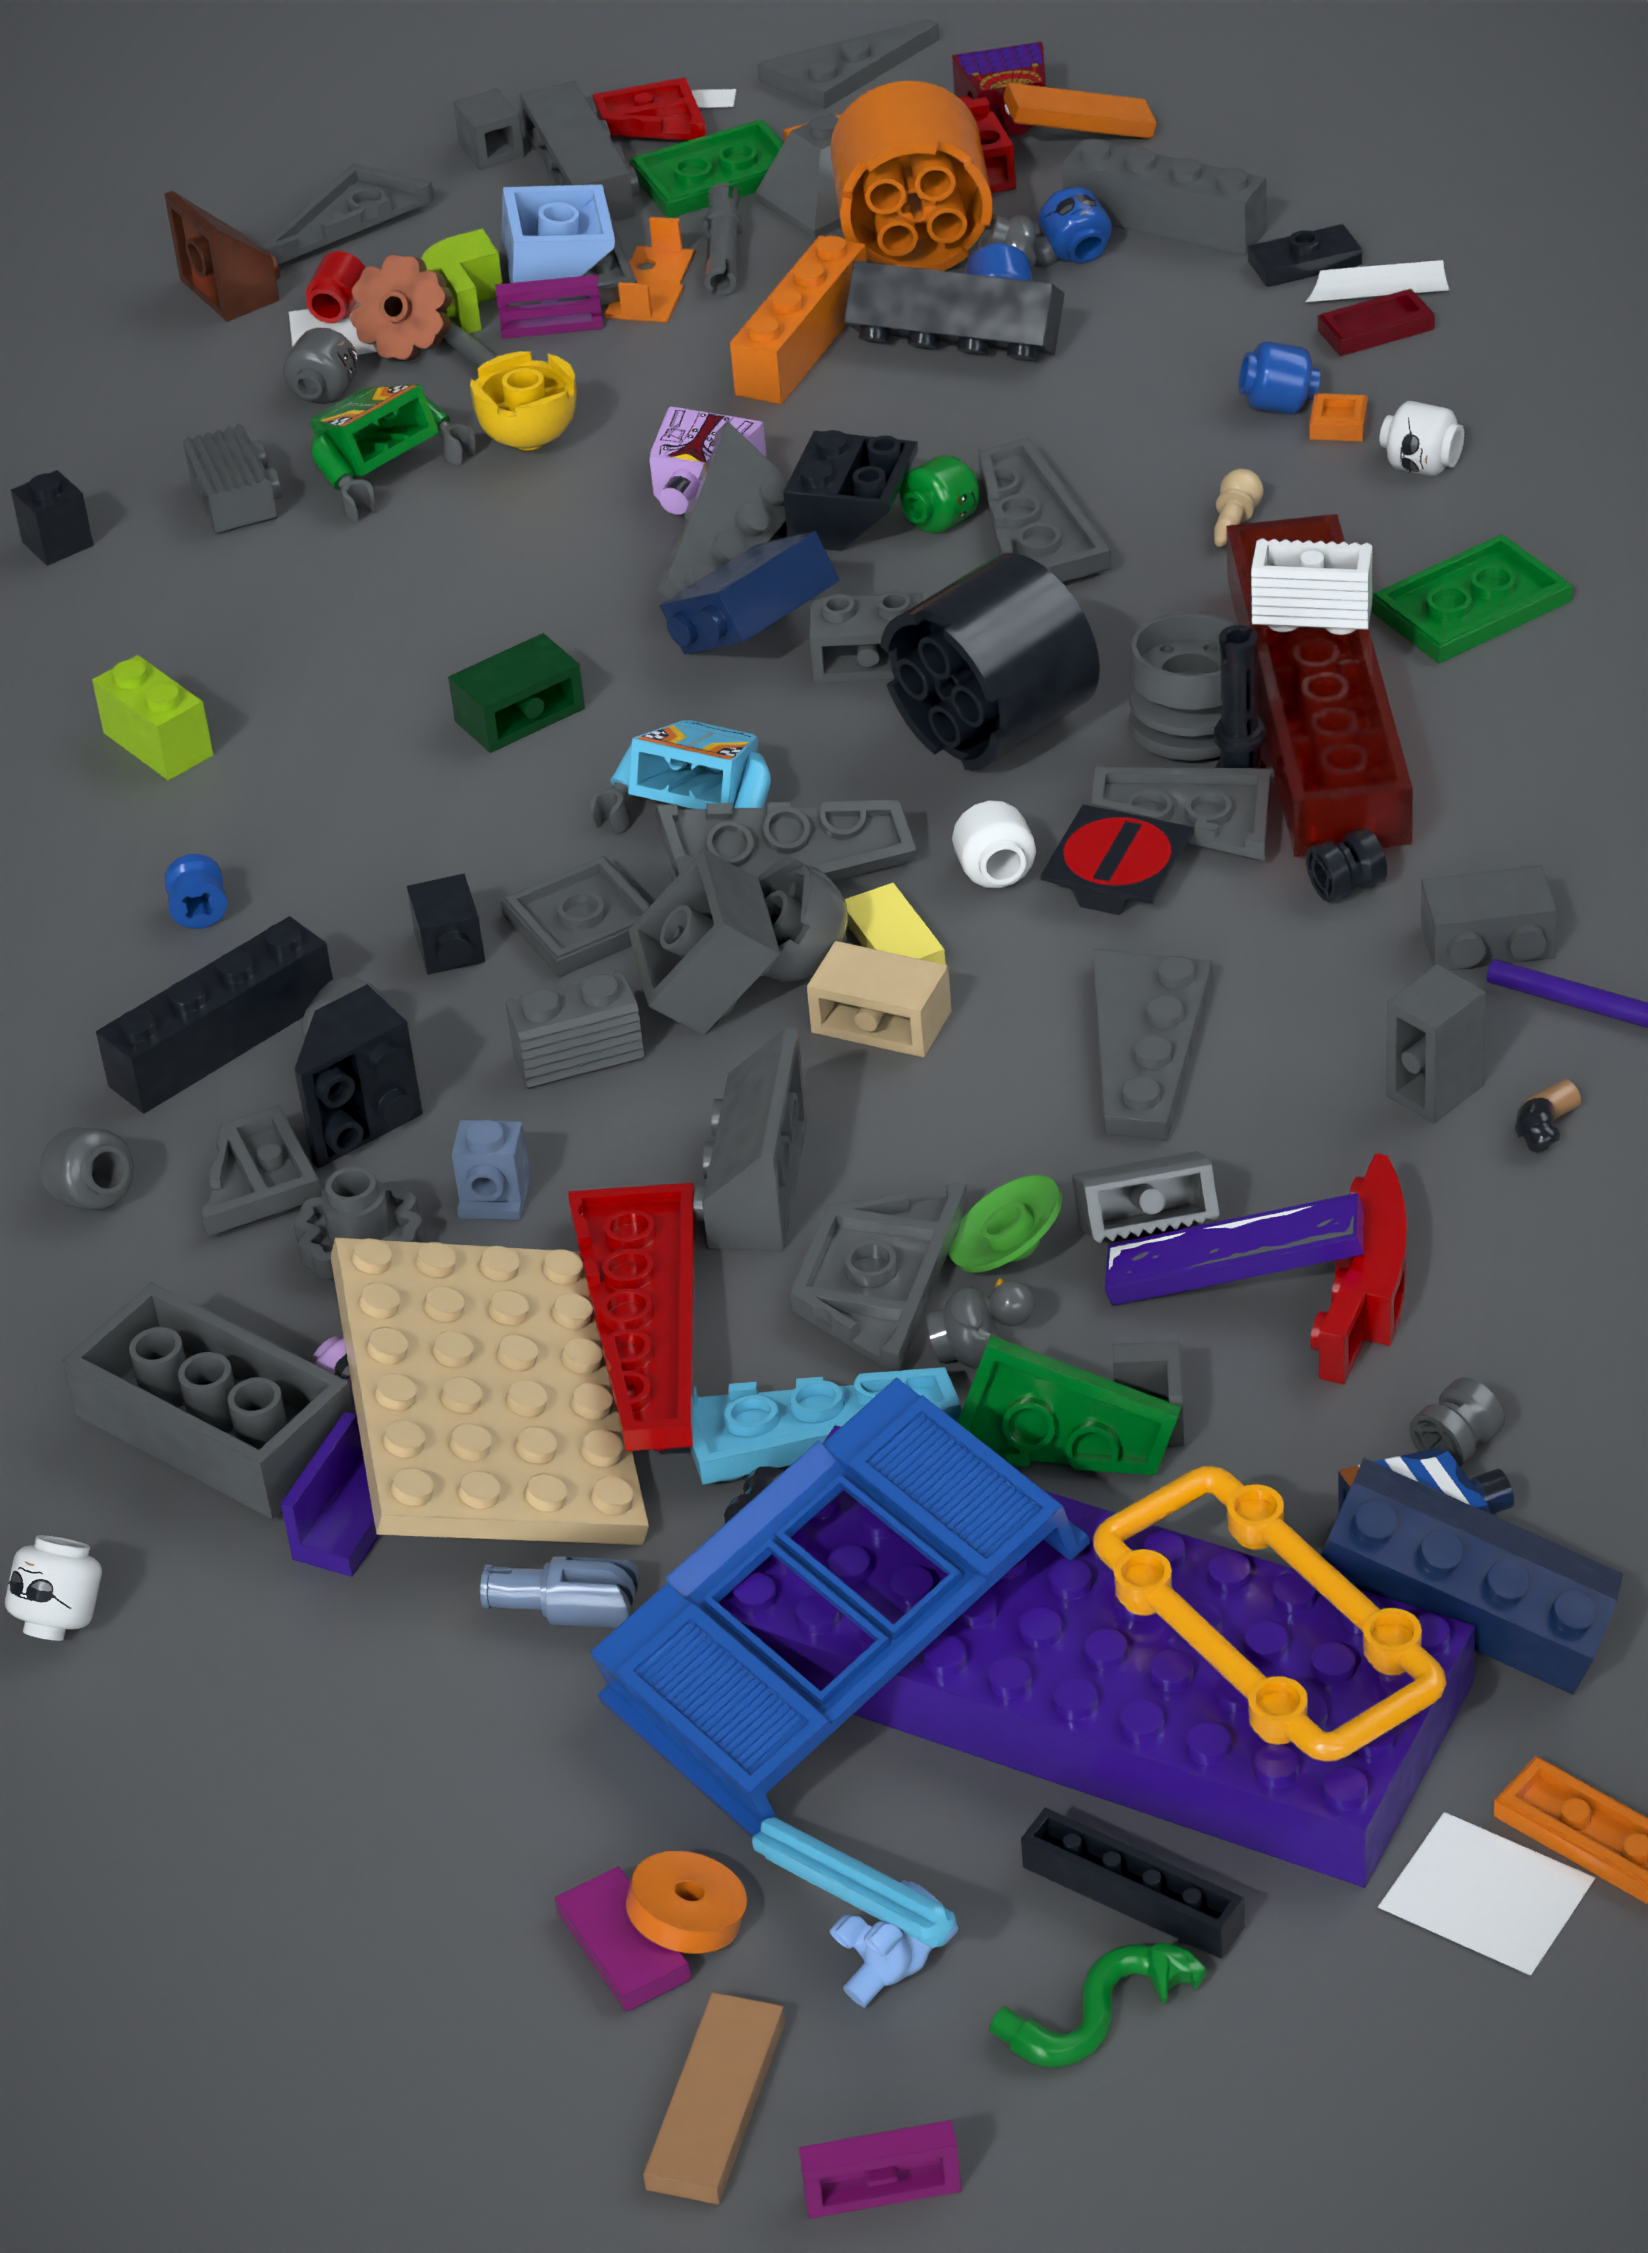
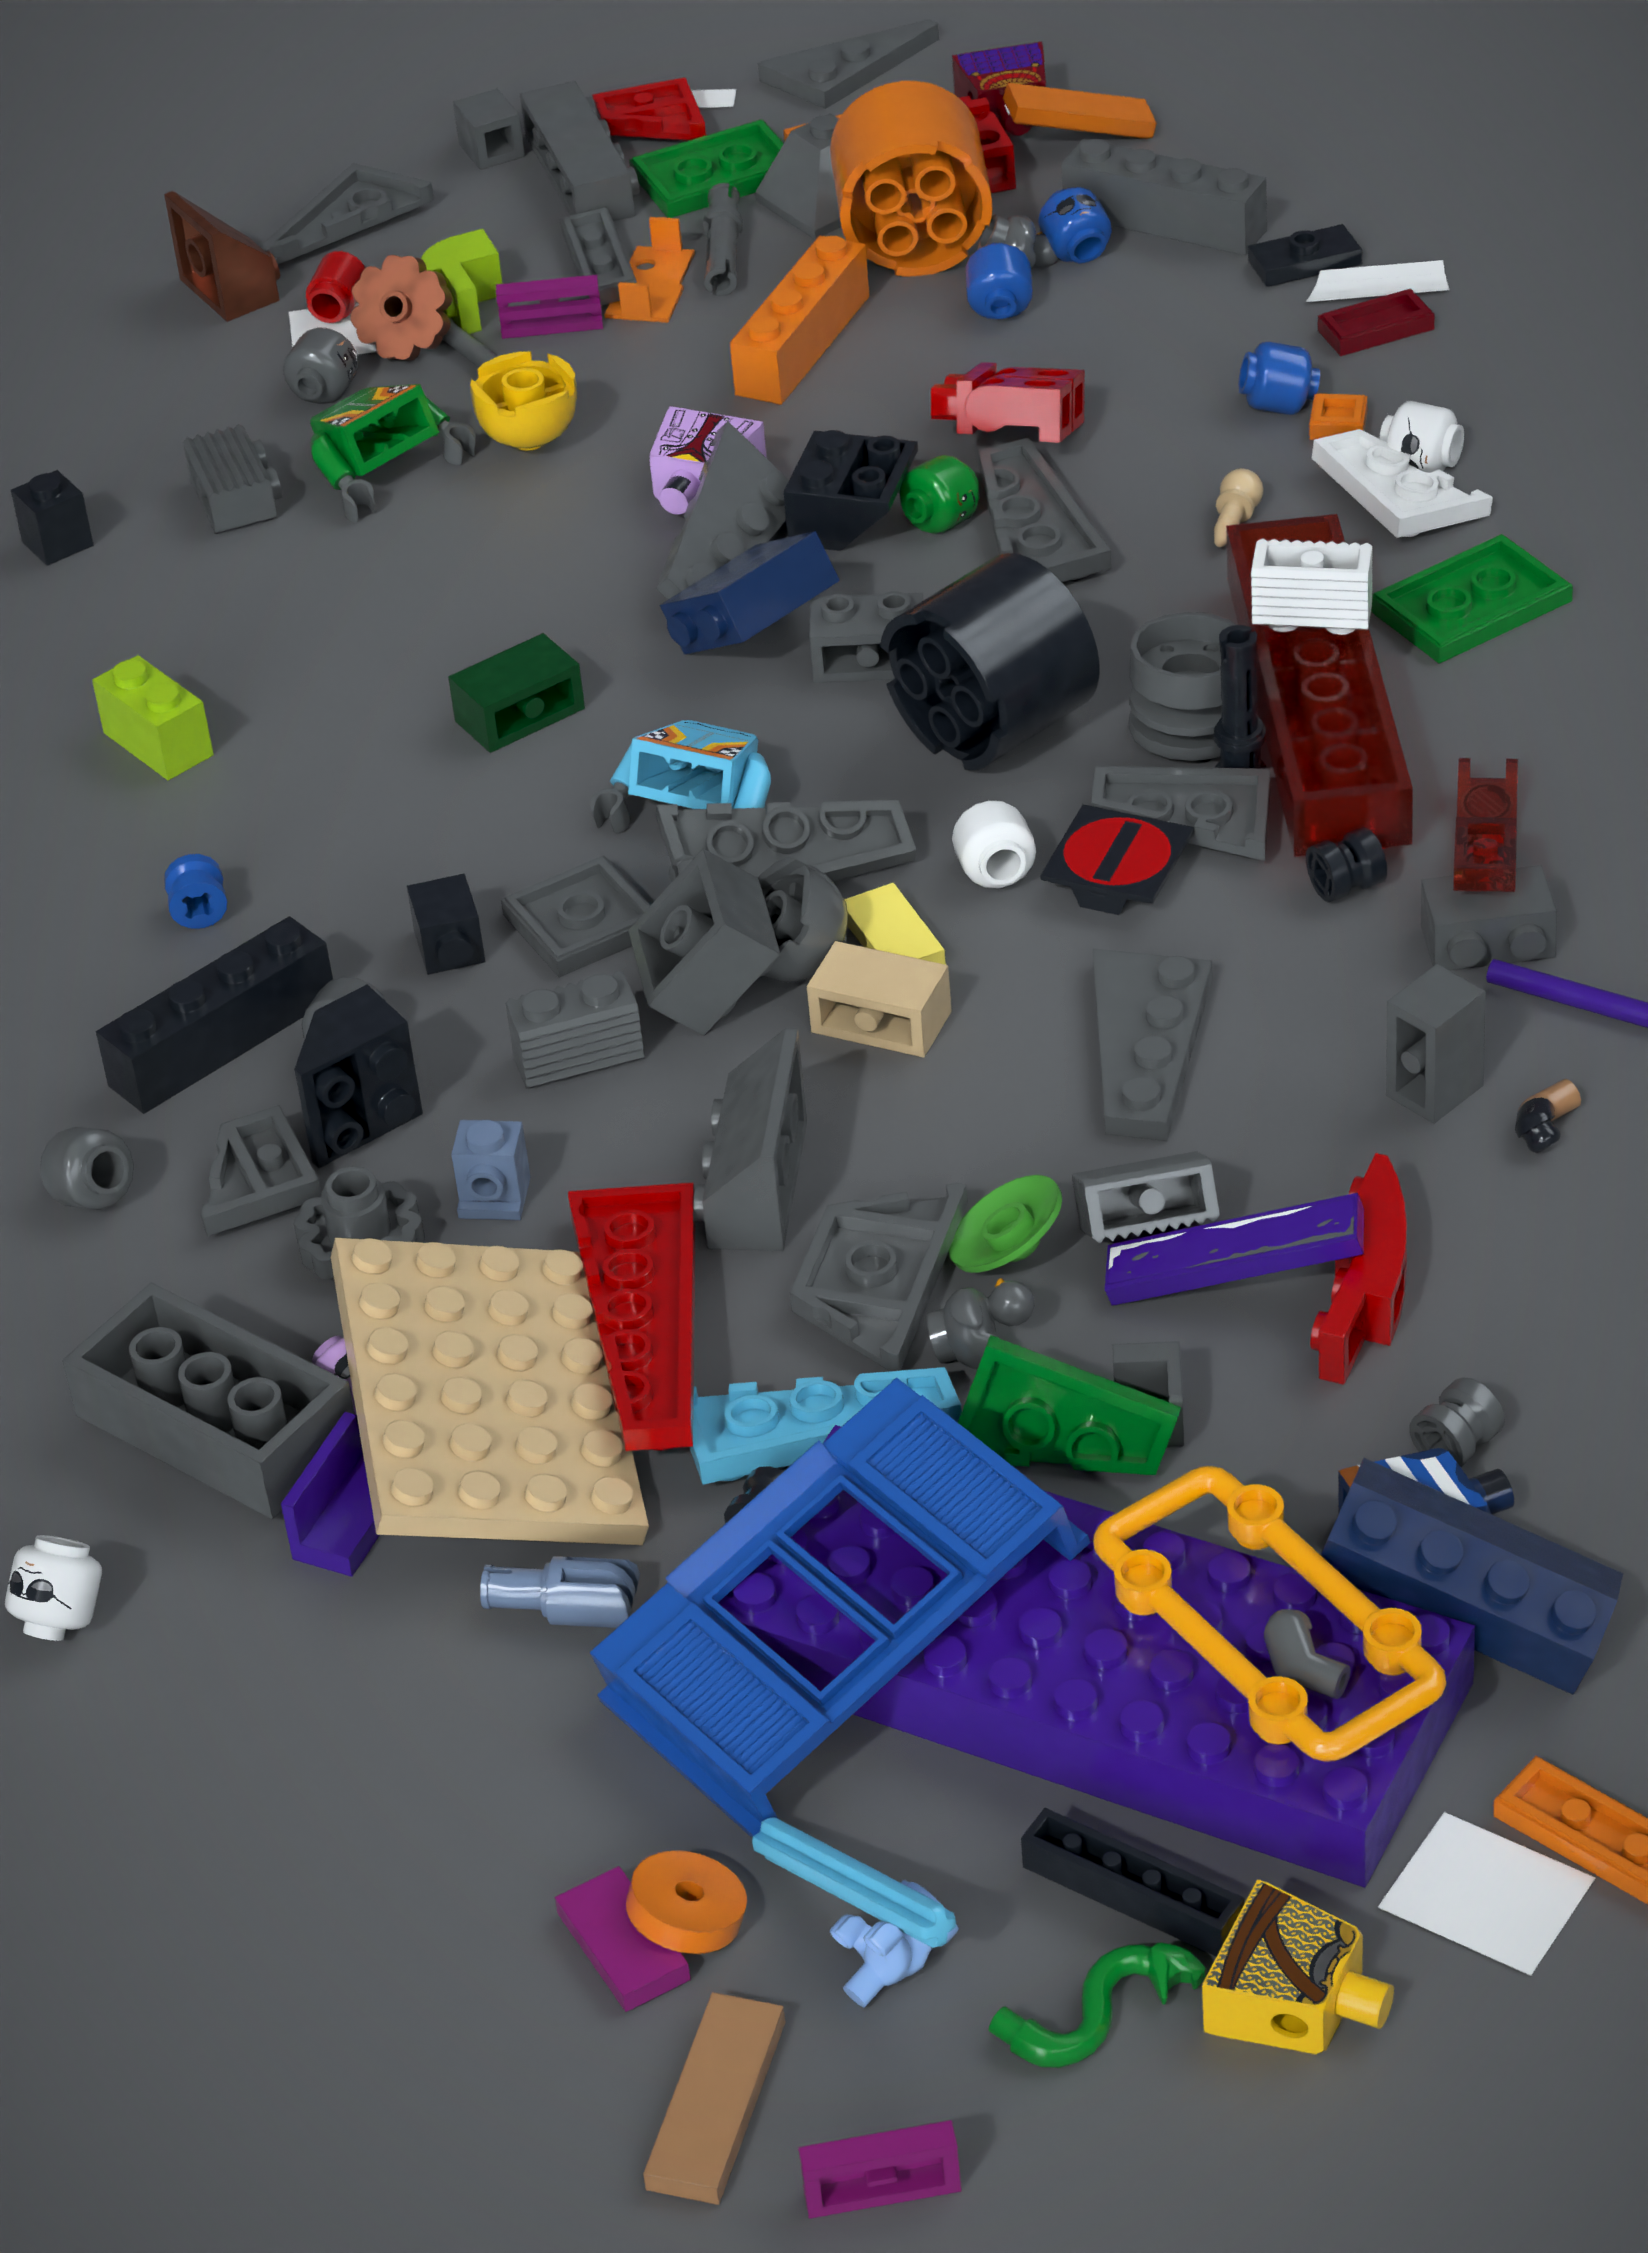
light blue slope [501,185,615,283] -> none
black brick [844,261,1065,361] -> none
none -> hips [931,362,1085,443]
none -> torso [1202,1879,1394,2054]
none -> dark grey arm [1264,1609,1350,1699]
none -> white wing [1312,429,1493,538]
none -> clear red piece [1453,758,1518,892]

